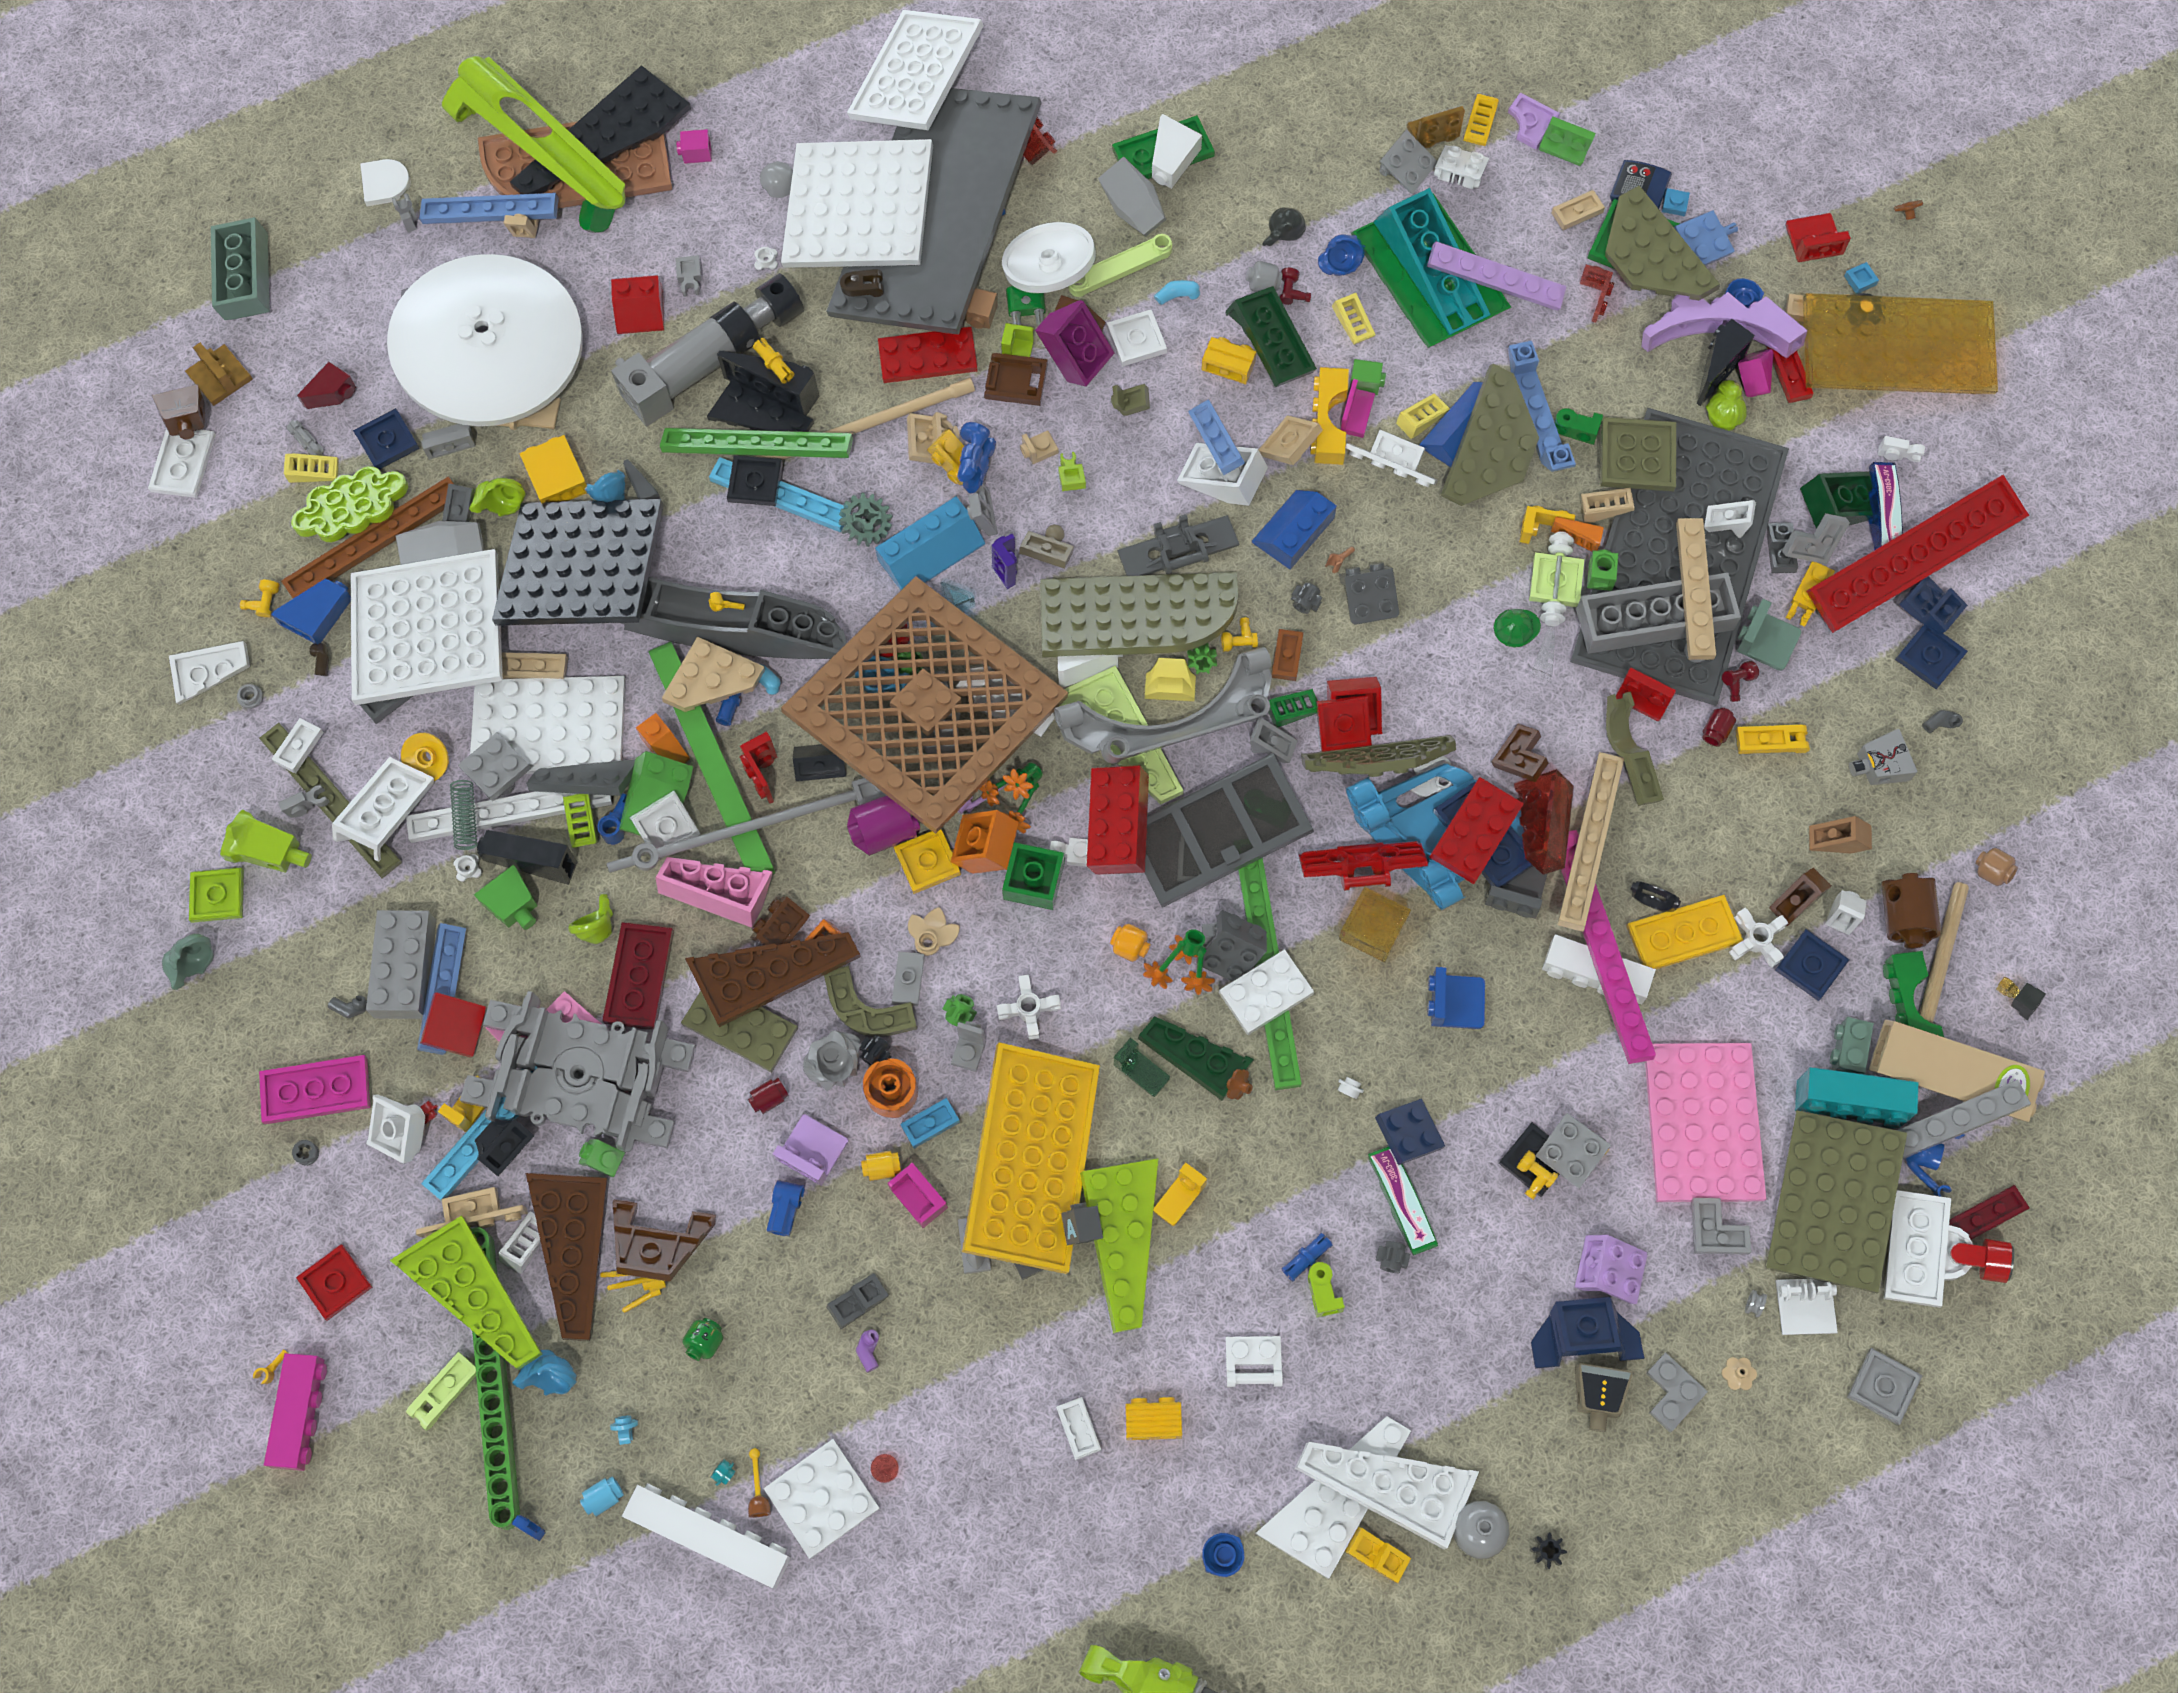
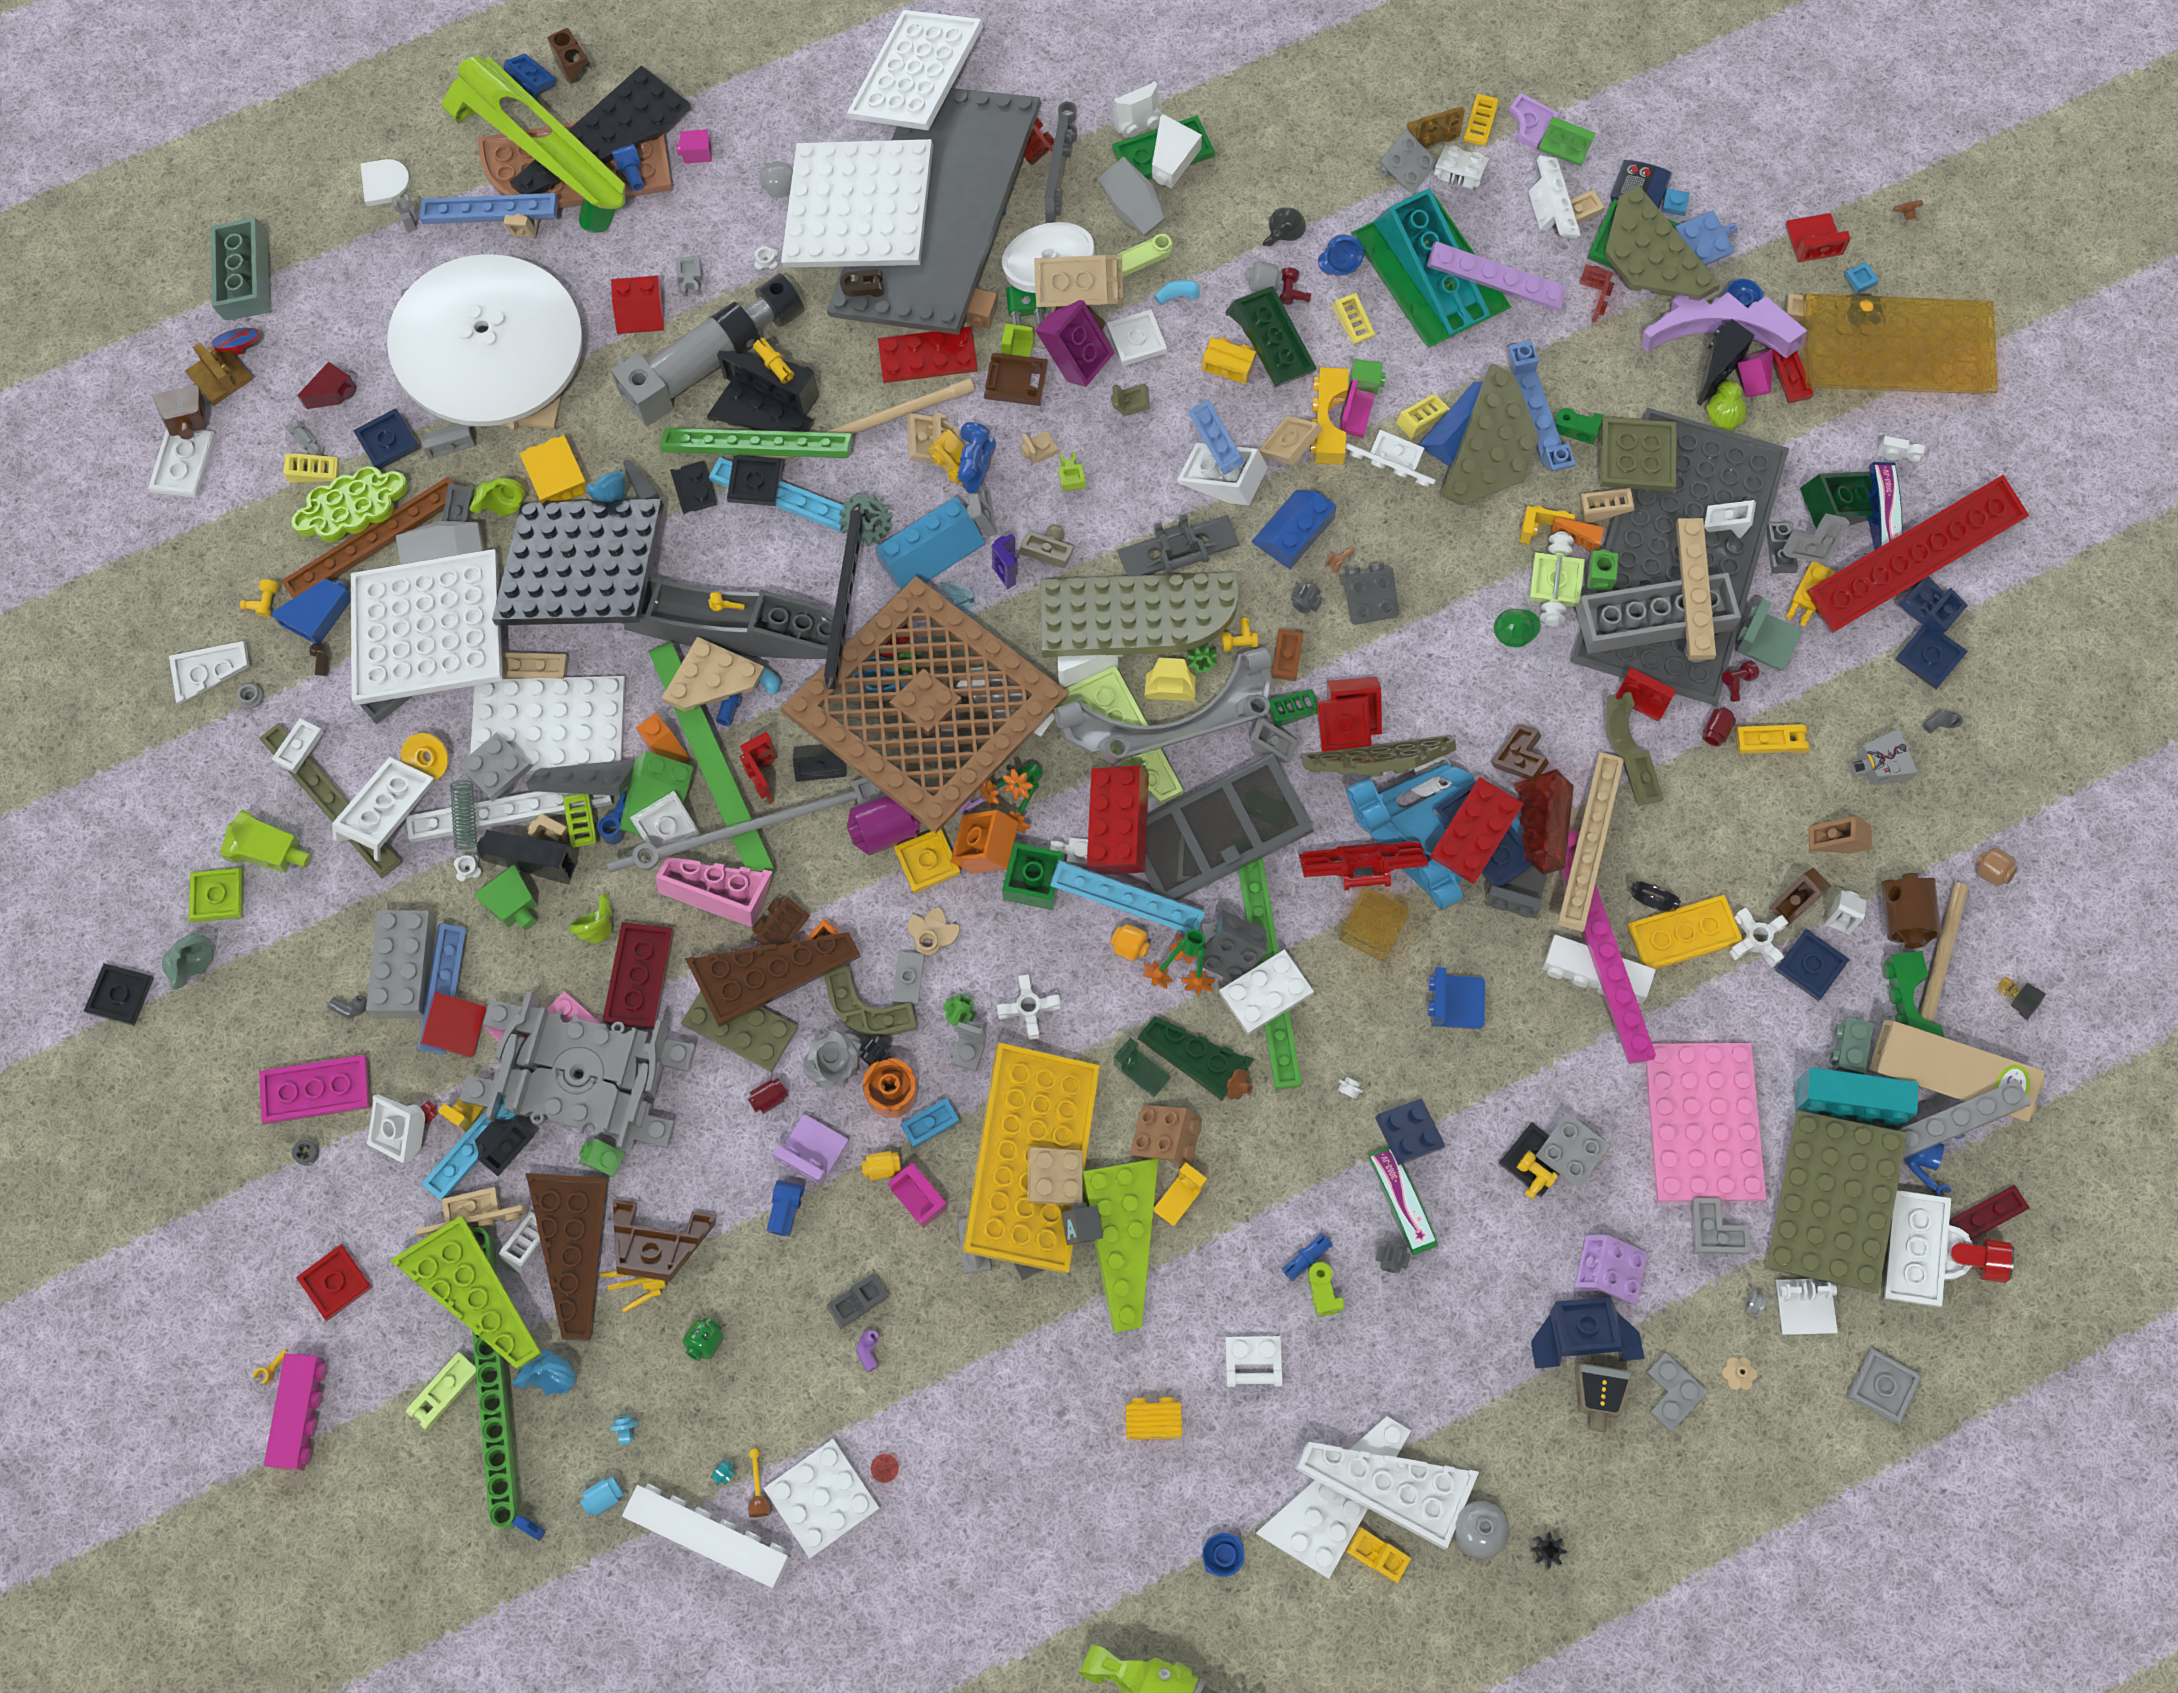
light grey plate [278,785,330,818] -> none
white plate [1056,1397,1101,1461] -> none
none -> black tile [84,963,154,1026]
none -> piece [211,328,259,355]
none -> blue bracket [503,53,556,101]
none -> tan bracket [527,813,570,843]
none -> reddish brown piece [547,28,593,84]
none -> blue pin [612,144,644,191]
none -> black plate [670,460,717,515]
none -> black tile [824,510,863,690]
none -> tan plate [1027,1147,1082,1205]
none -> tan bracket [1034,255,1124,307]
none -> dark grey hinge [1044,101,1077,223]
none -> medium azure plate [1050,860,1205,932]
none -> white slope [1114,81,1162,138]
none -> medium nougat bracket [1131,1105,1202,1168]
none -> white bracket [1528,155,1580,239]

